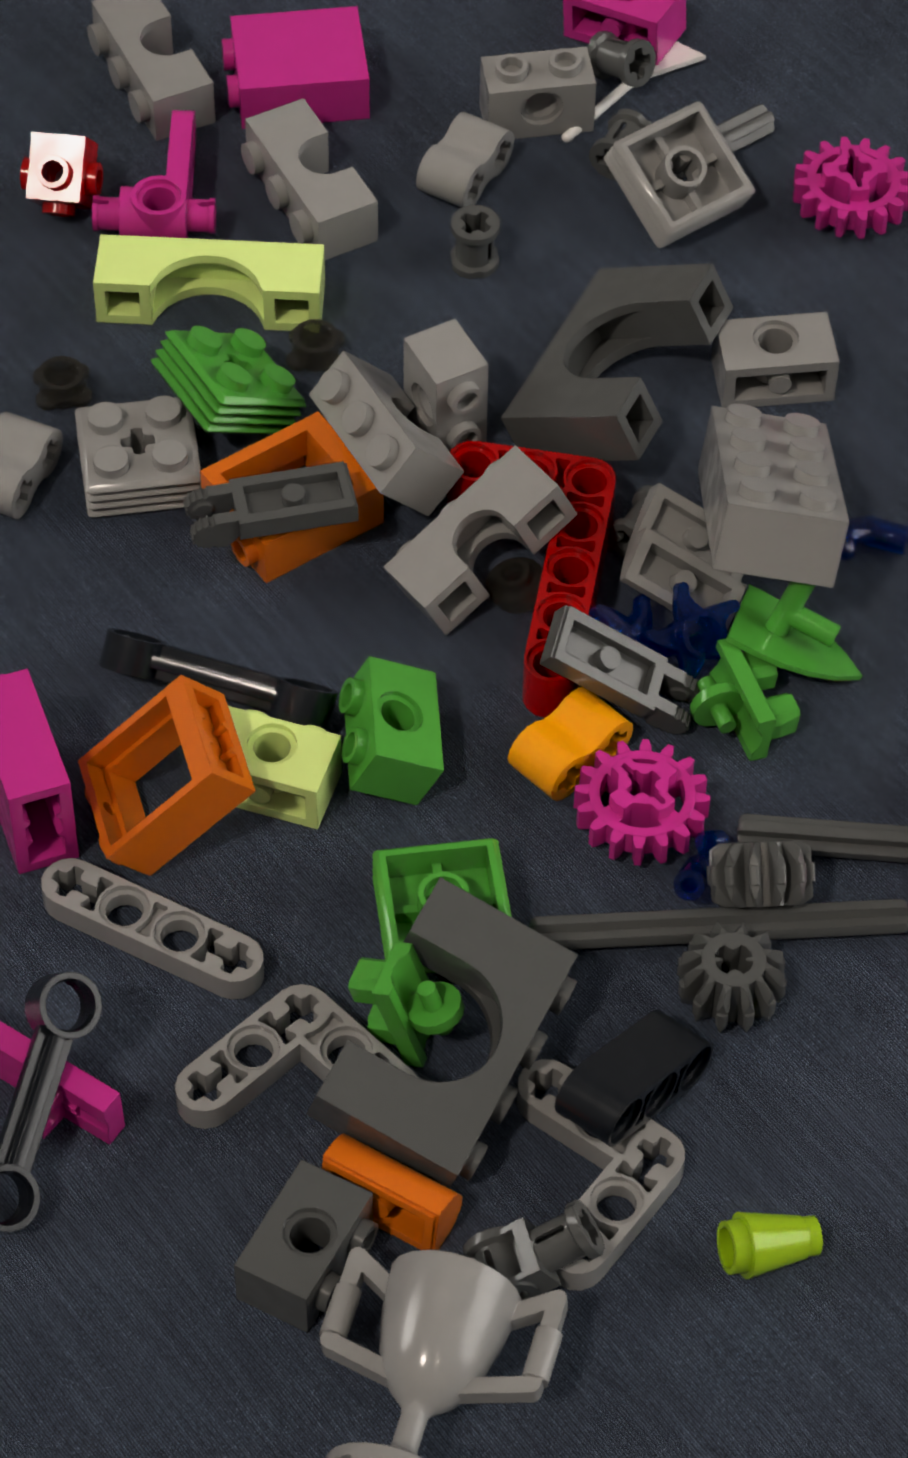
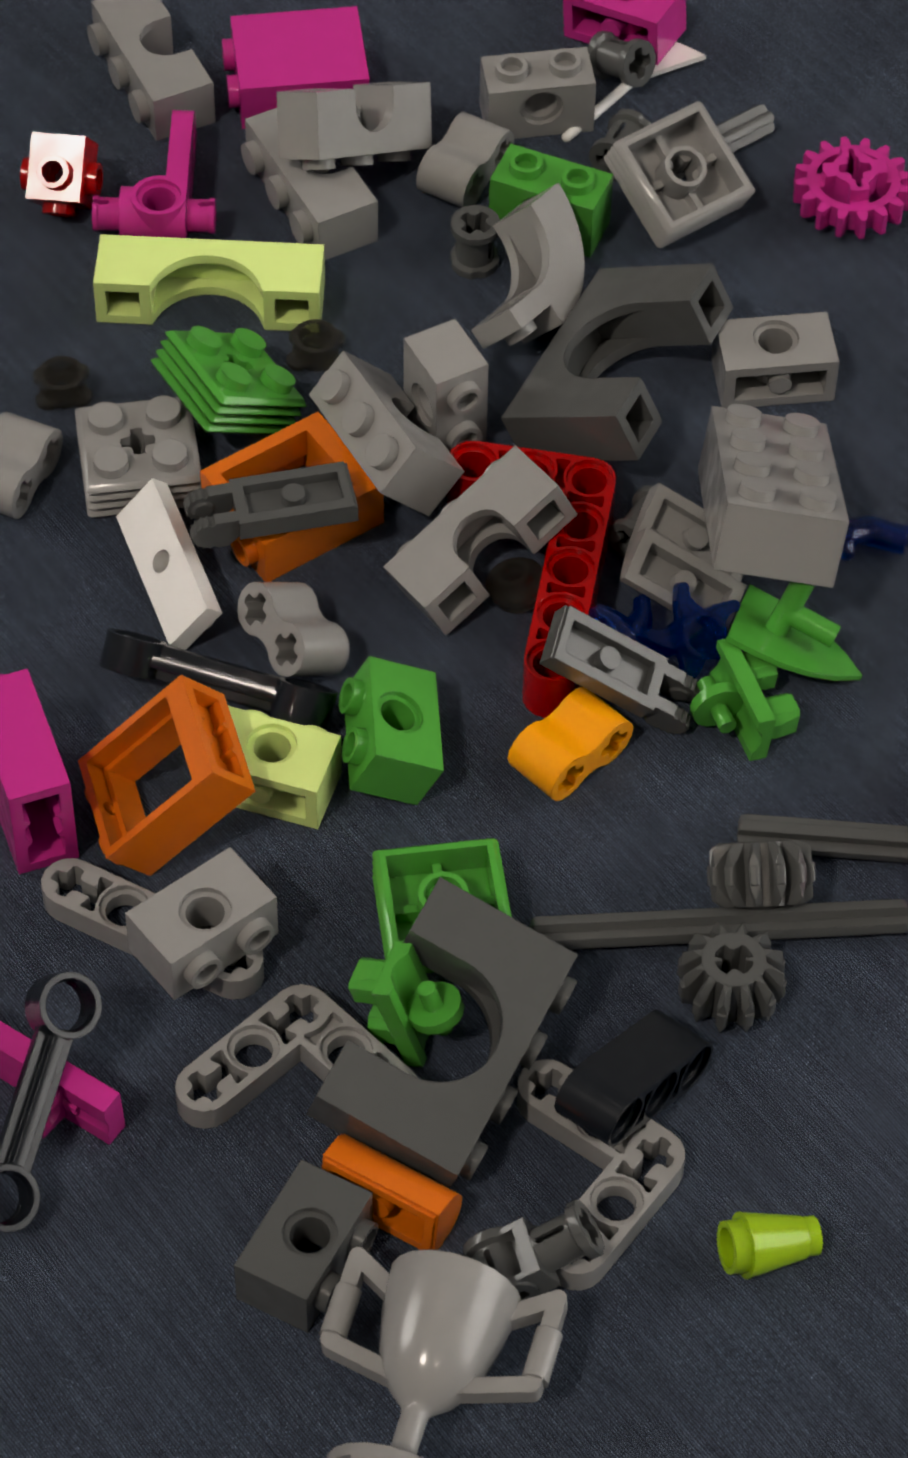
dark pink gear [573,739,710,866] -> none
clear blue arm [673,830,729,901] -> none
none -> white tile [116,478,222,650]
none -> light grey brick [125,847,279,1000]
none -> light grey axle [237,582,350,677]
none -> light grey arch [277,81,432,170]
none -> light grey arch [471,182,585,349]
none -> bright green brick [489,143,613,258]

